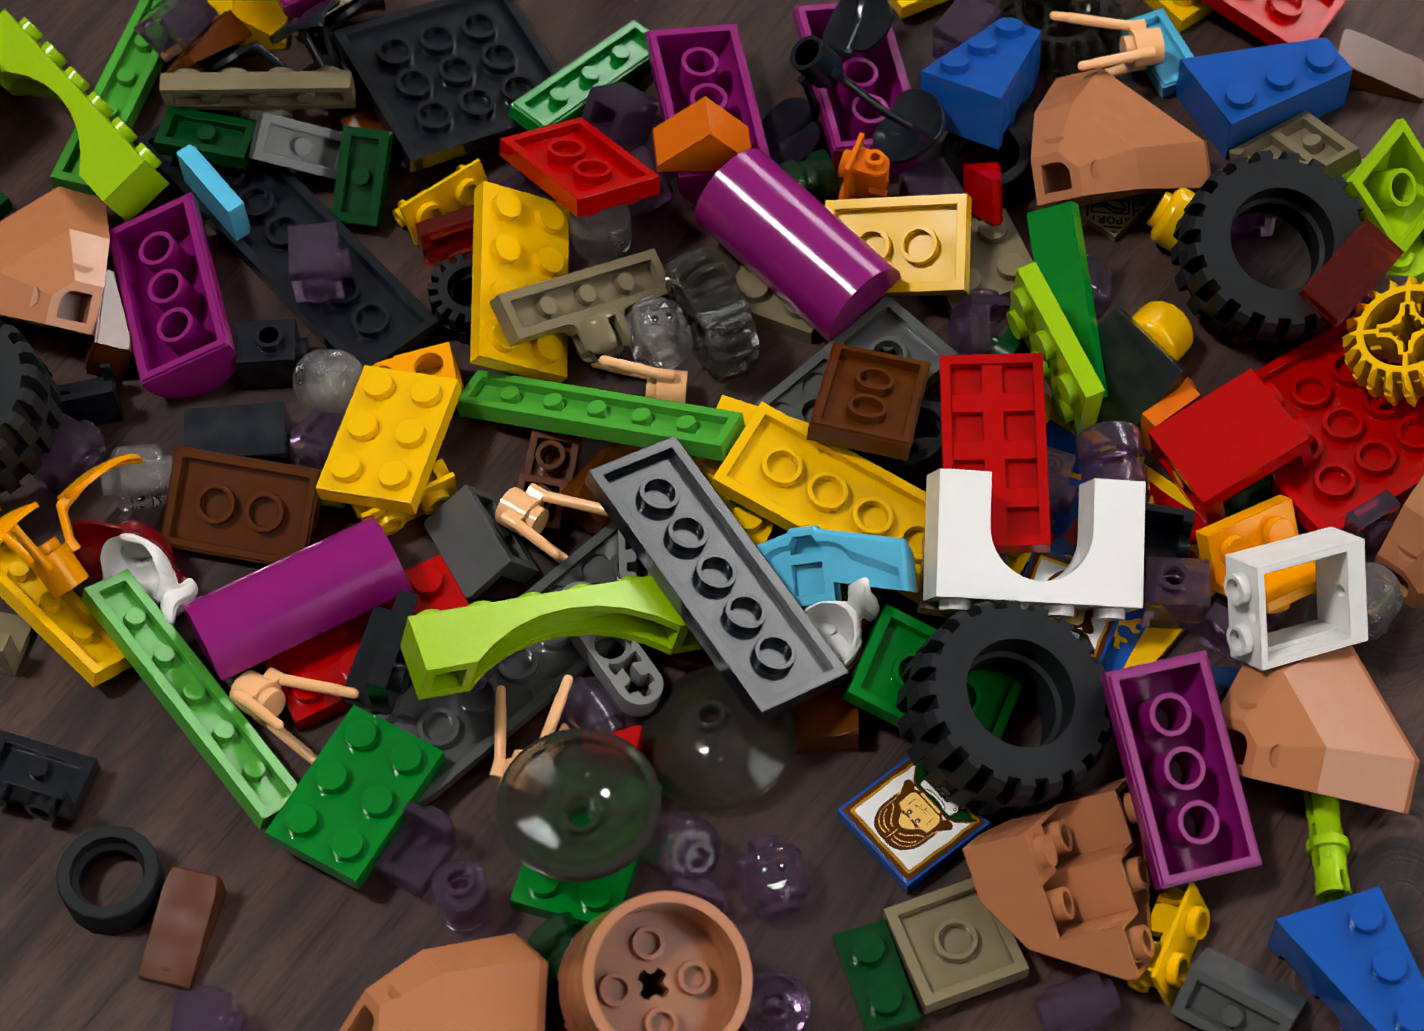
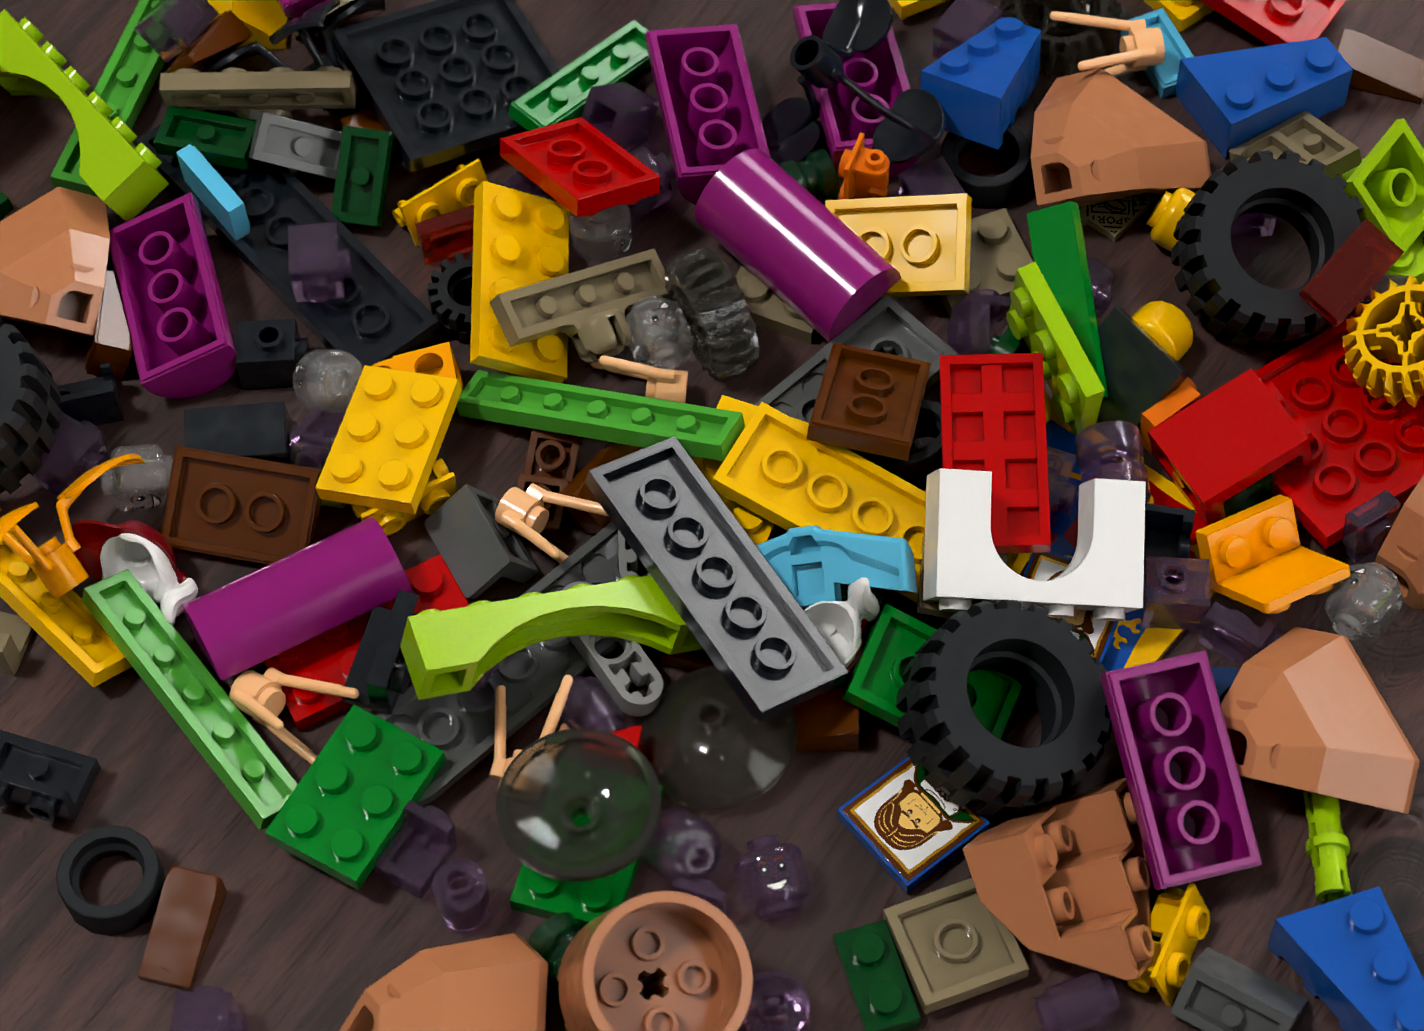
orange slope [652,96,751,172] -> none
red slope [963,162,1003,225] -> none
white window [1224,526,1368,671] -> none

